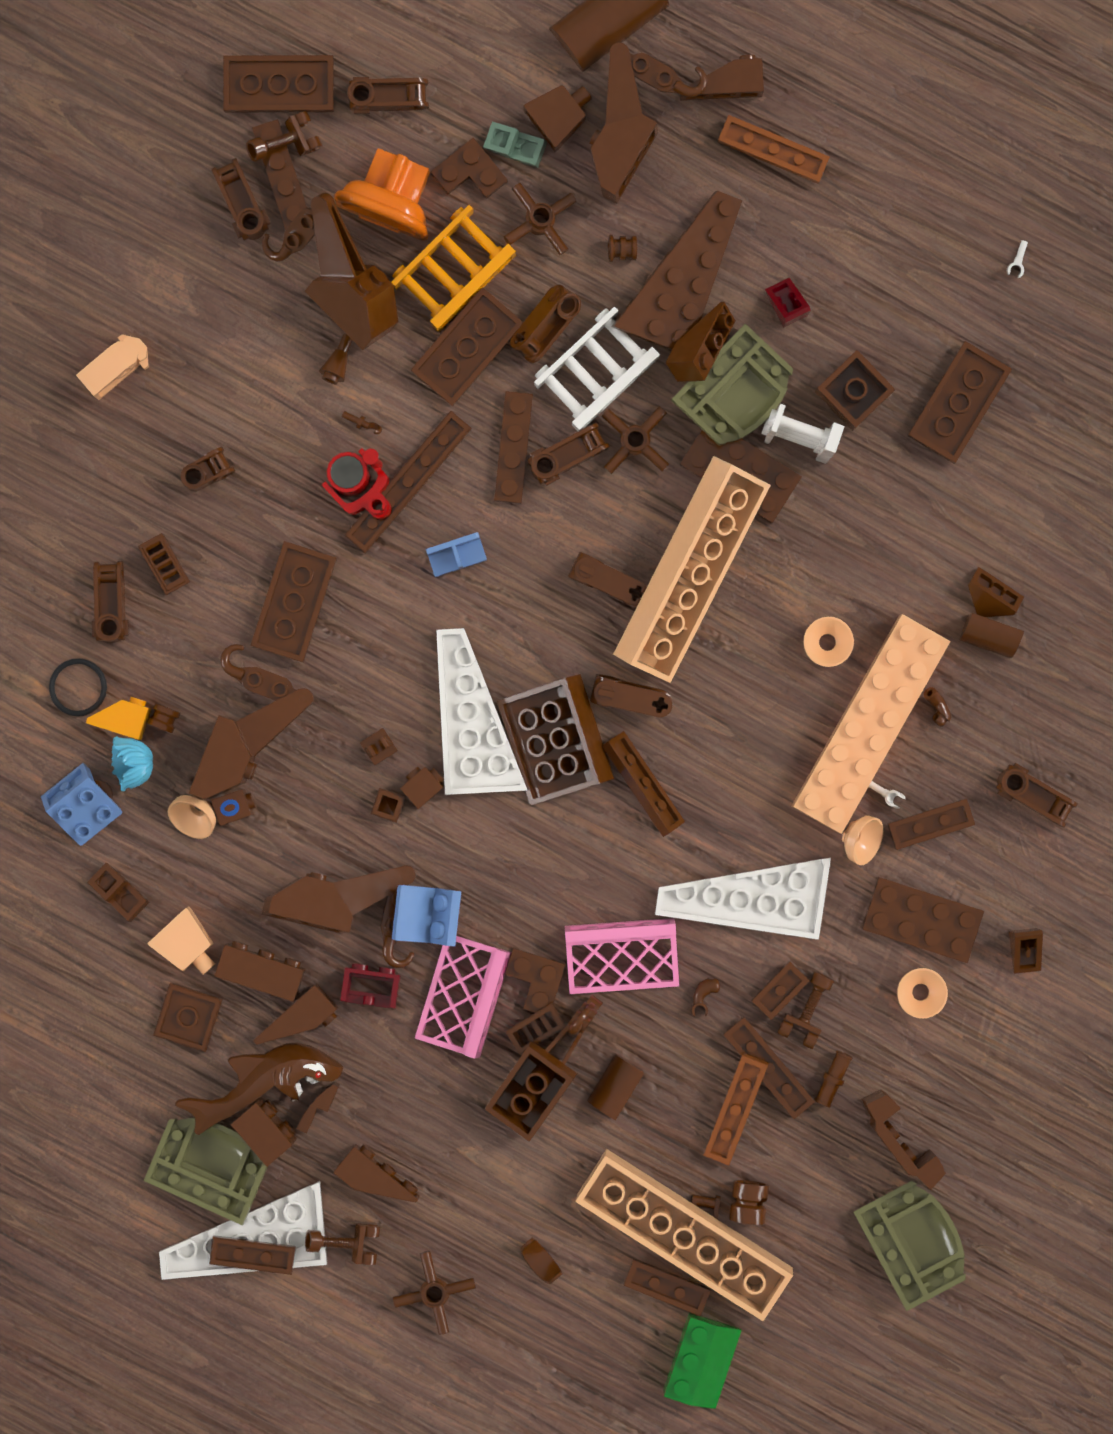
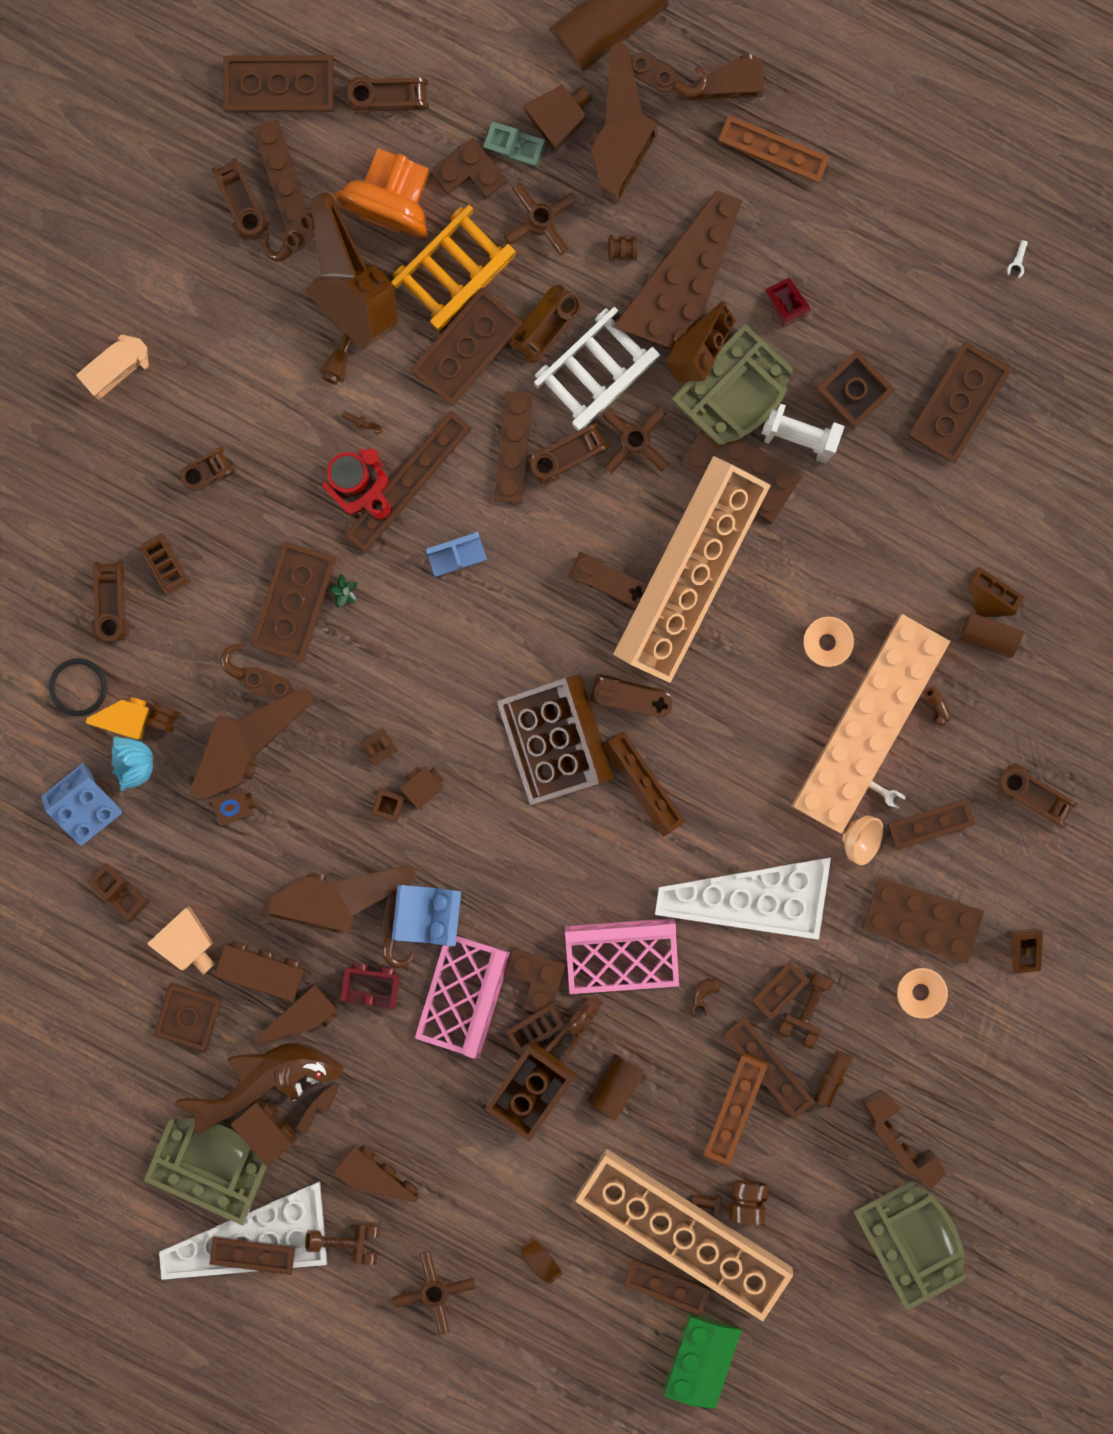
light nougat piece [168,795,216,839] -> none
reddish brown bar [246,111,323,162] -> none
white wing [436,628,527,795] -> none
none -> dark green plant [328,574,358,607]

